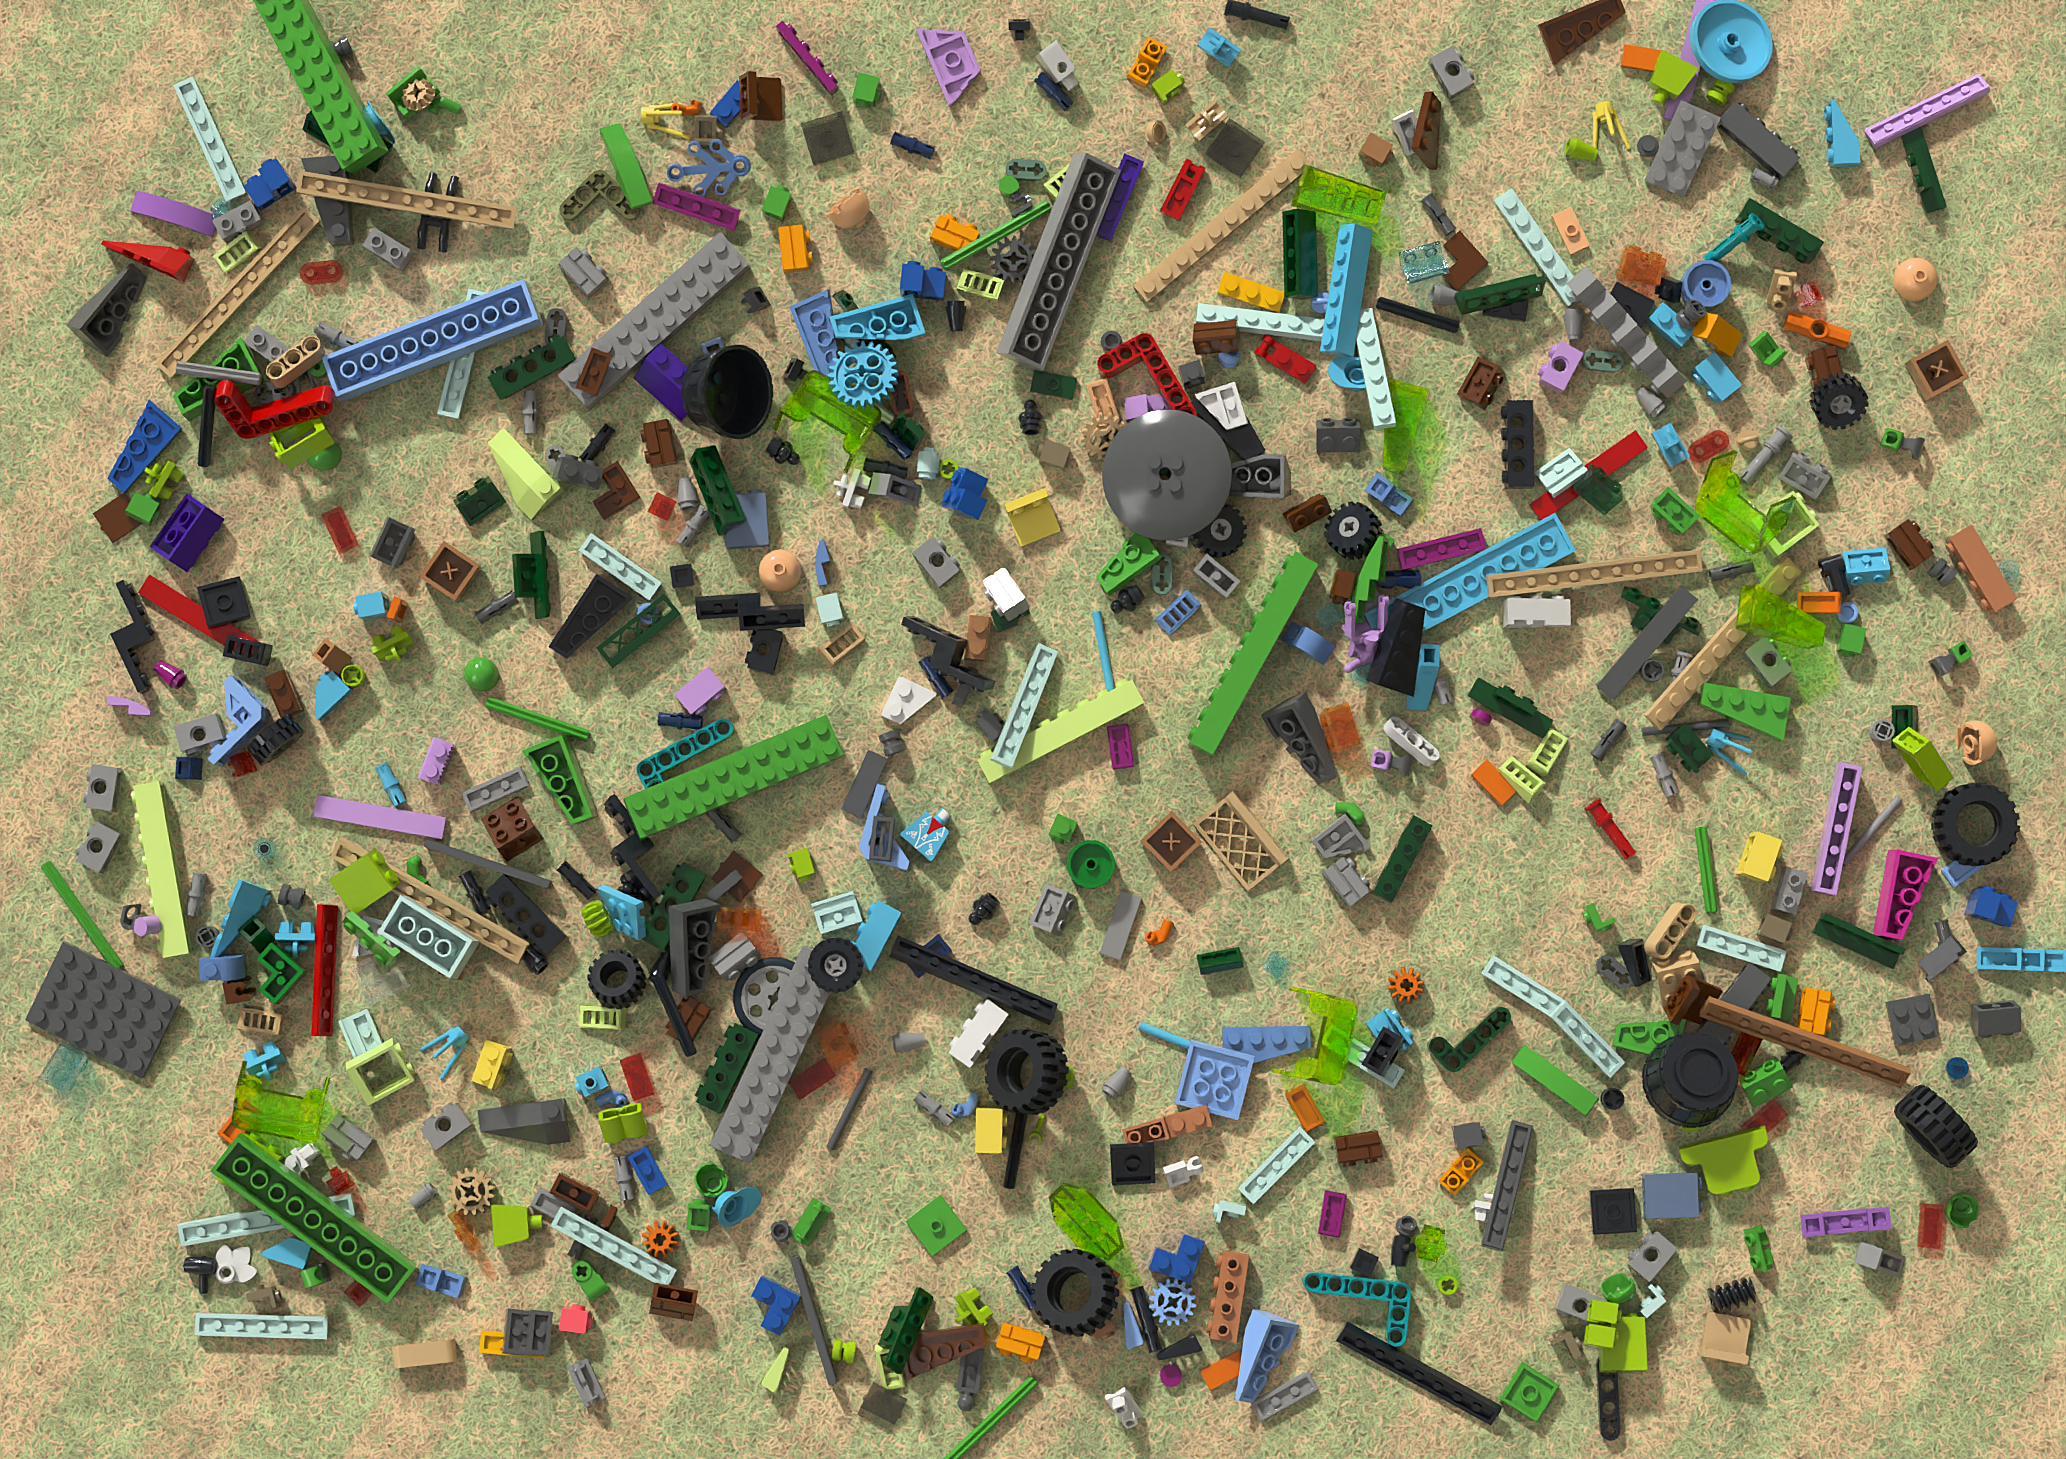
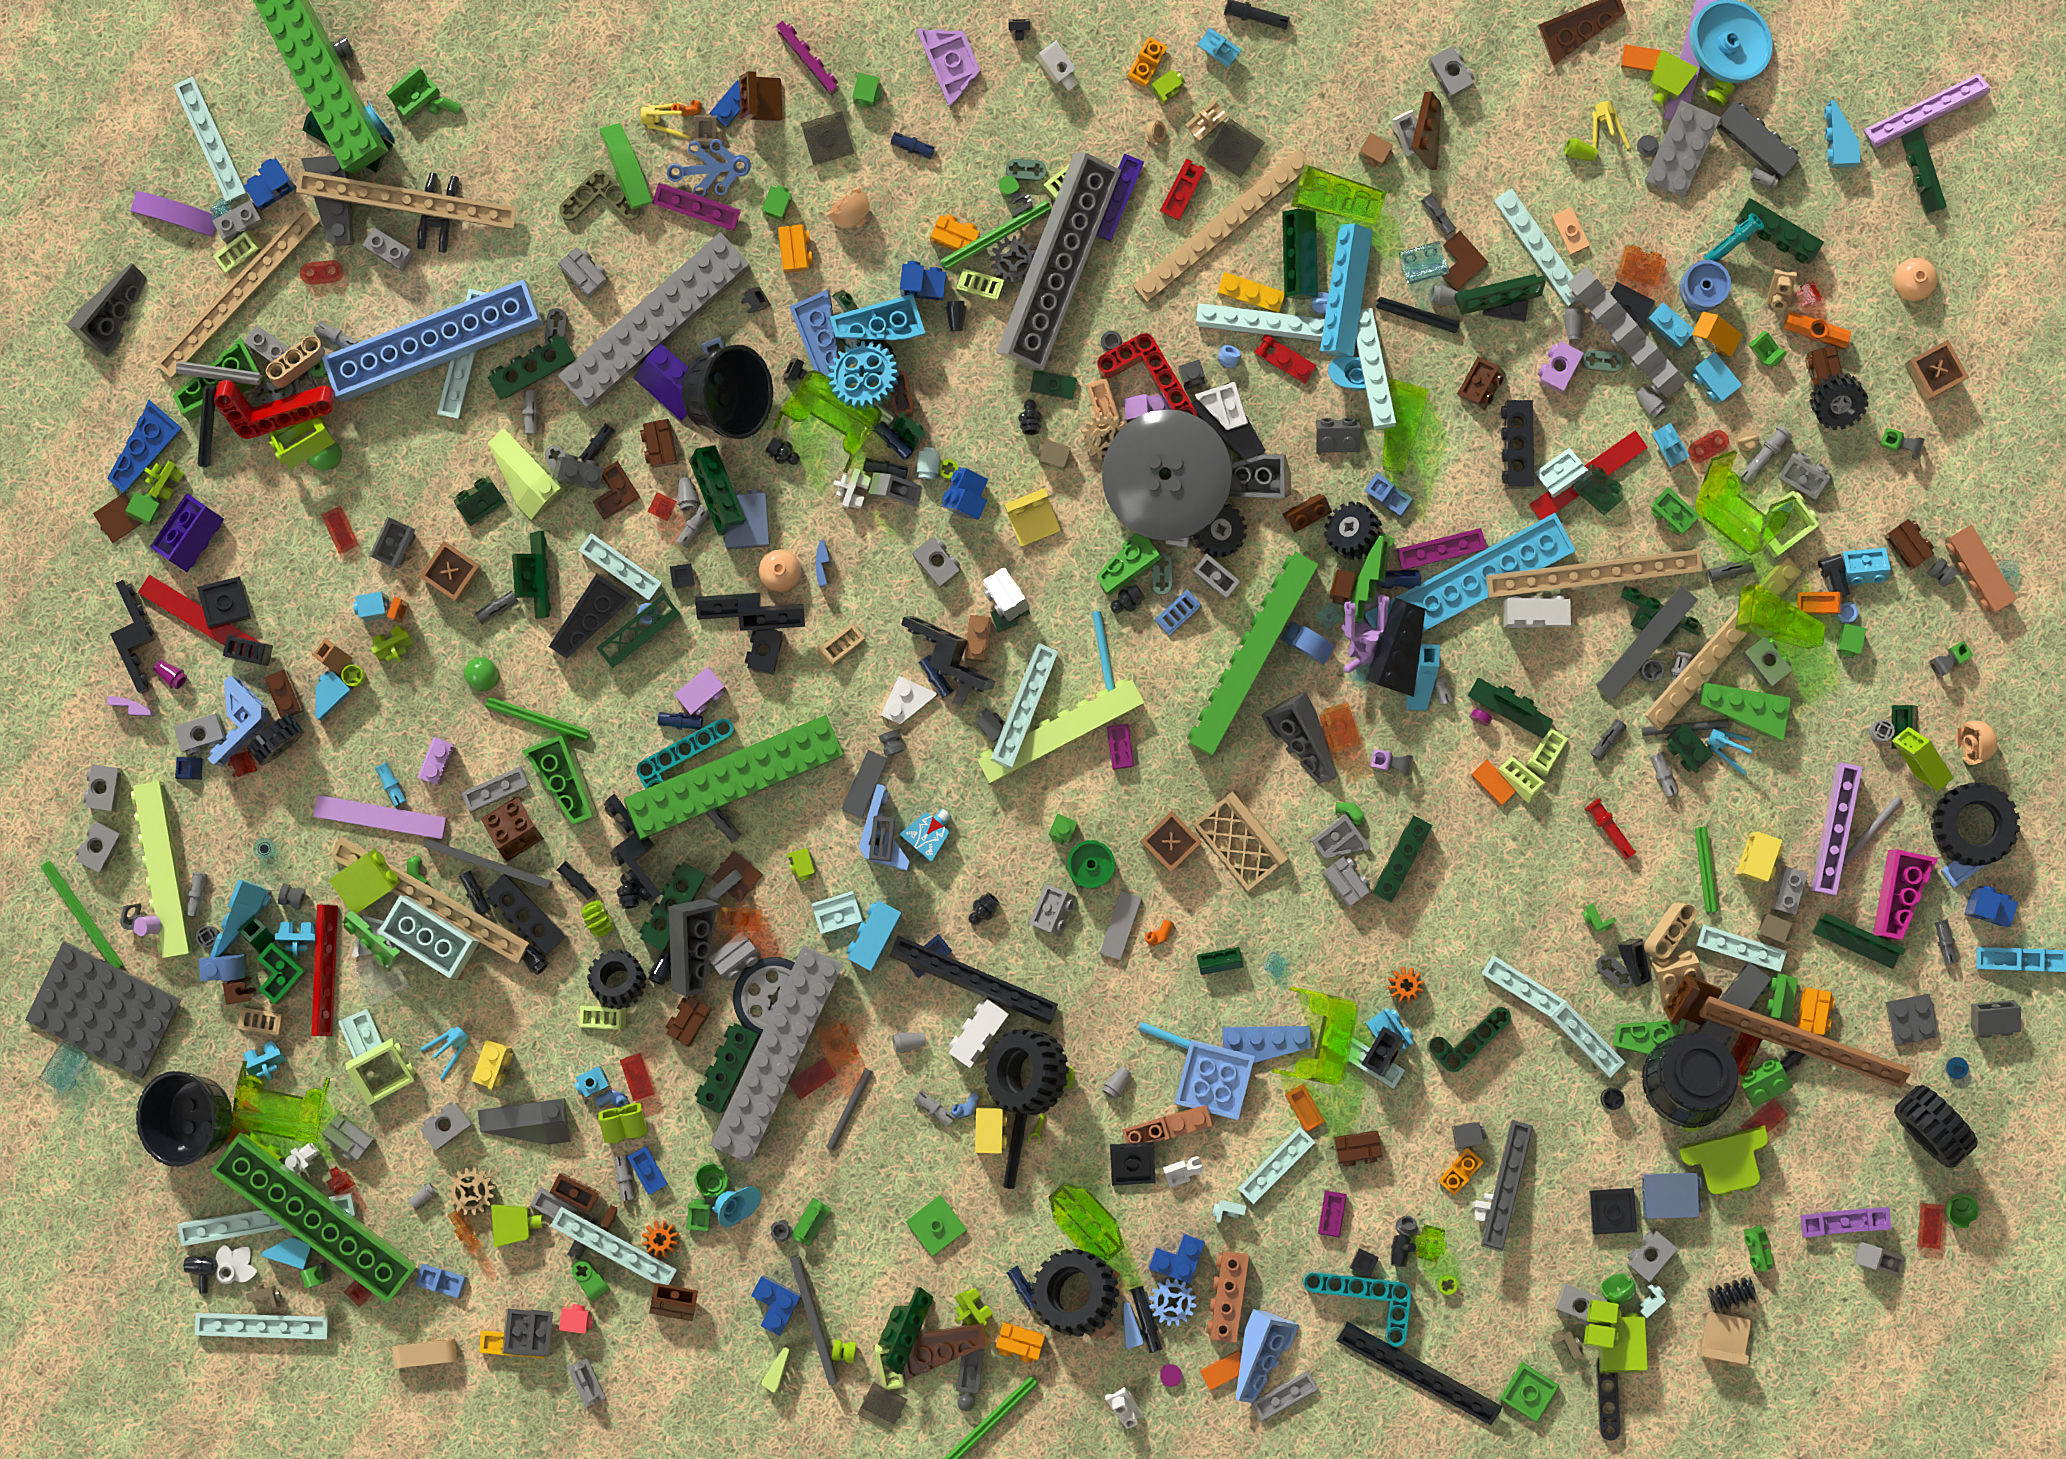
red wedge [101,240,195,283] -> none
tan gear [401,78,435,111] -> none
reddish brown plate [576,348,613,397] -> none
medium azure wing [597,885,646,940] -> none
black axle [652,975,697,1057] -> none
black wheel [808,937,864,993] -> none
light aqua brick [816,593,844,627] -> none
dark blue pin [1034,71,1074,111] -> none
black slope [1156,1333,1203,1360] -> none
reddish brown brick [1192,320,1240,355] -> none
white beam [1384,716,1440,767] -> none
bright green slope [1512,1045,1599,1116] -> none
black tile [1655,276,1683,304] -> none
dark grey wheel [1676,299,1706,330] -> none
panel [1918,935,1967,982] -> none
none -> black piece [136,1071,233,1167]

